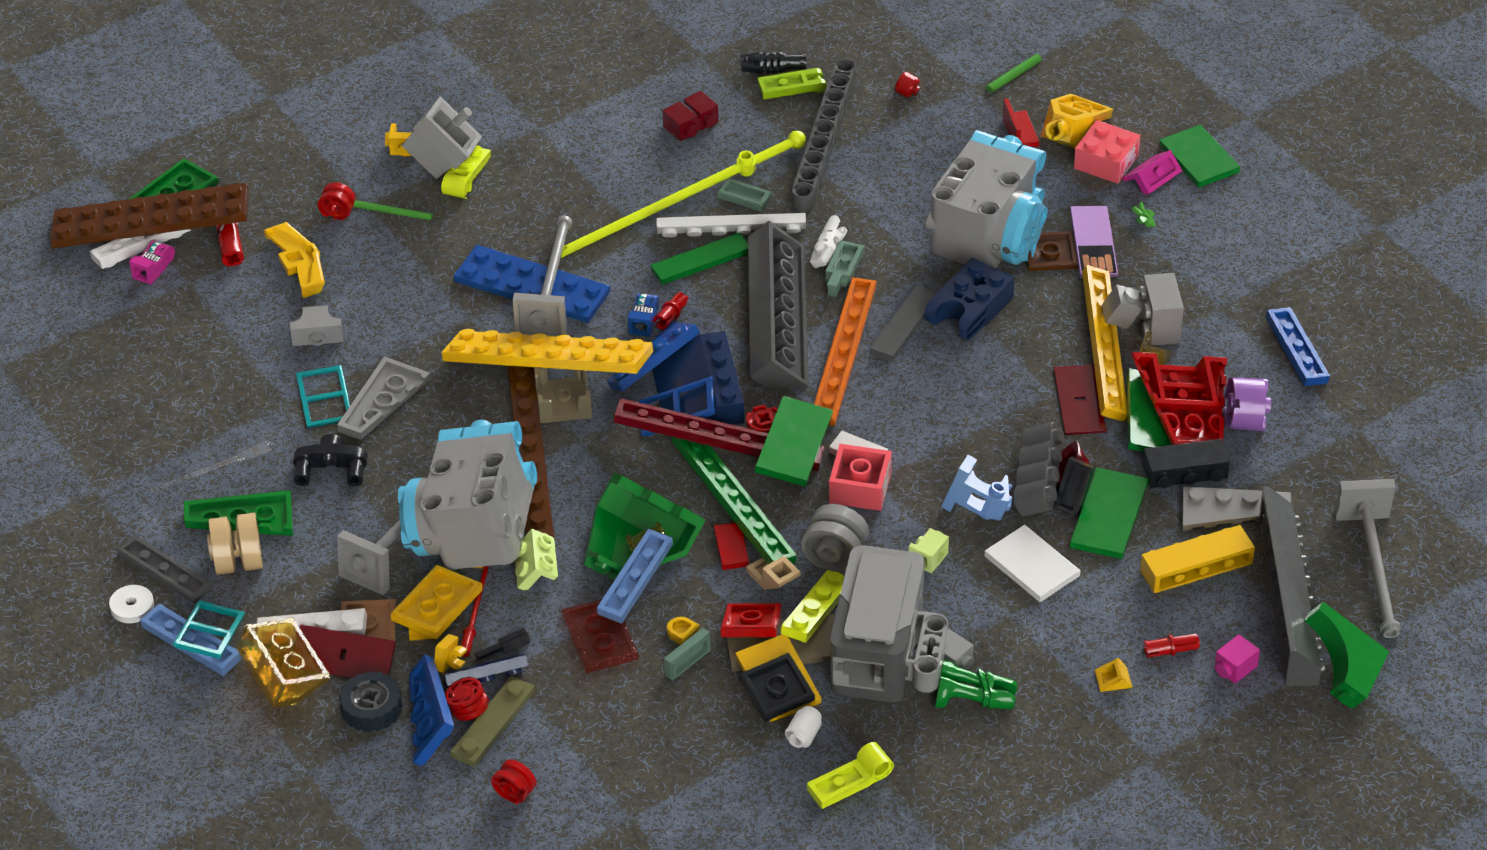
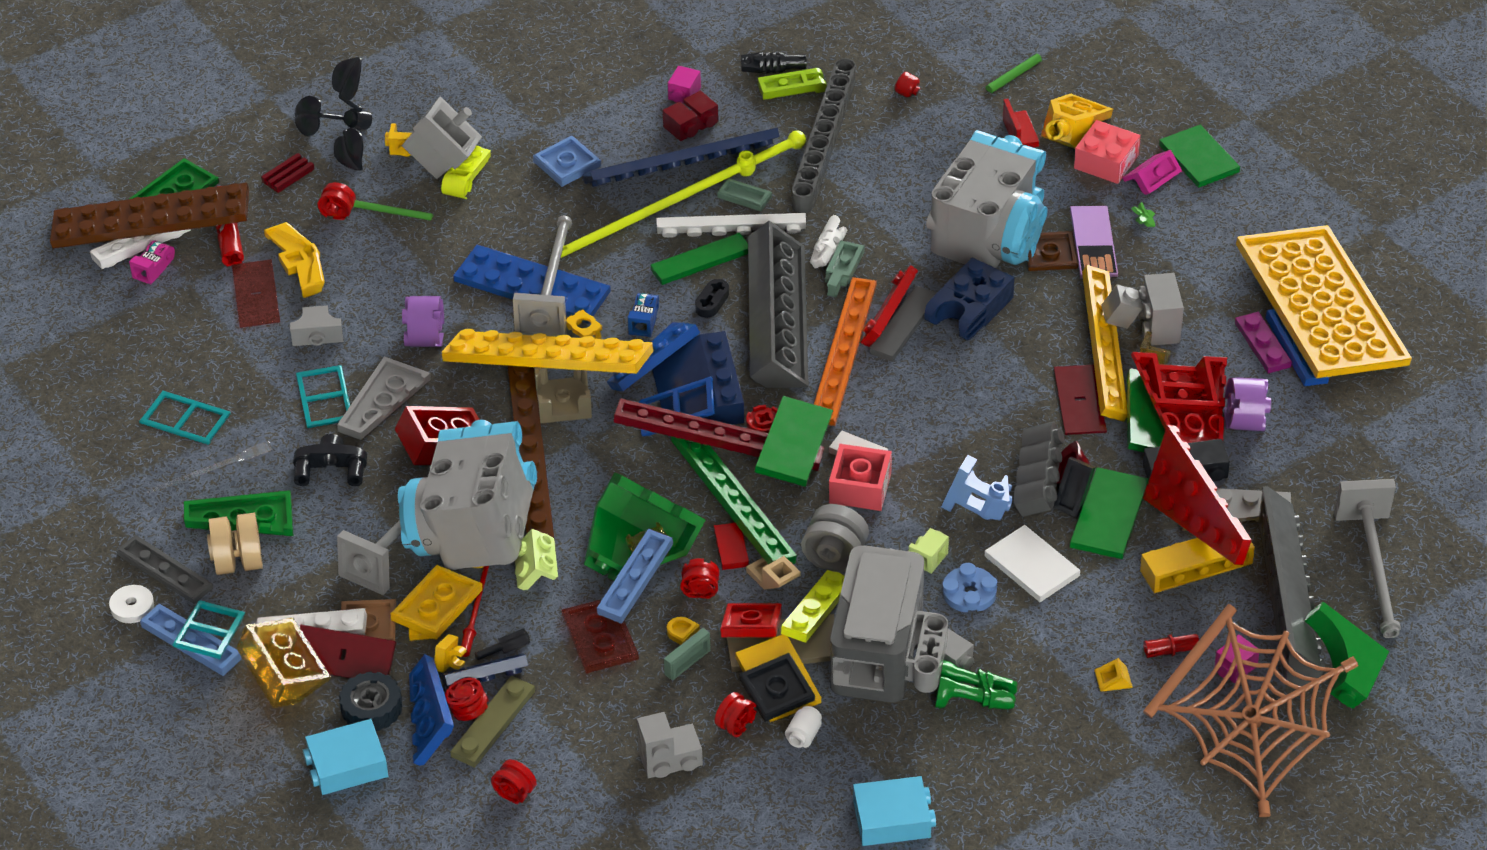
red axle [653,292,689,329] -> none
neon yellow plate [807,742,894,809] -> none
none -> teal window [139,391,231,445]
none -> clear red piece [232,259,280,328]
none -> dark red tile [261,153,315,193]
none -> black plant [295,57,372,171]
none -> medium azure brick [302,719,388,795]
none -> red slope [395,406,480,465]
none -> medium lavender brick [402,296,444,347]
none -> medium blue plate [533,136,601,187]
none -> yellow piece [566,310,602,339]
none -> dark blue plate [583,127,780,187]
none -> light grey brick [637,712,703,778]
none -> dark pink brick [668,66,701,103]
none -> red wheel [680,558,720,599]
none -> black beam [695,279,729,318]
none -> red wheel [715,692,757,737]
none -> medium azure brick [853,776,936,846]
none -> red plate [861,265,918,347]
none -> medium blue plate [942,563,997,612]
none -> red wing [1143,425,1252,565]
none -> nougat animal [1143,604,1359,817]
none -> magenta plate [1235,311,1292,374]
none -> yellow plate [1236,225,1412,379]

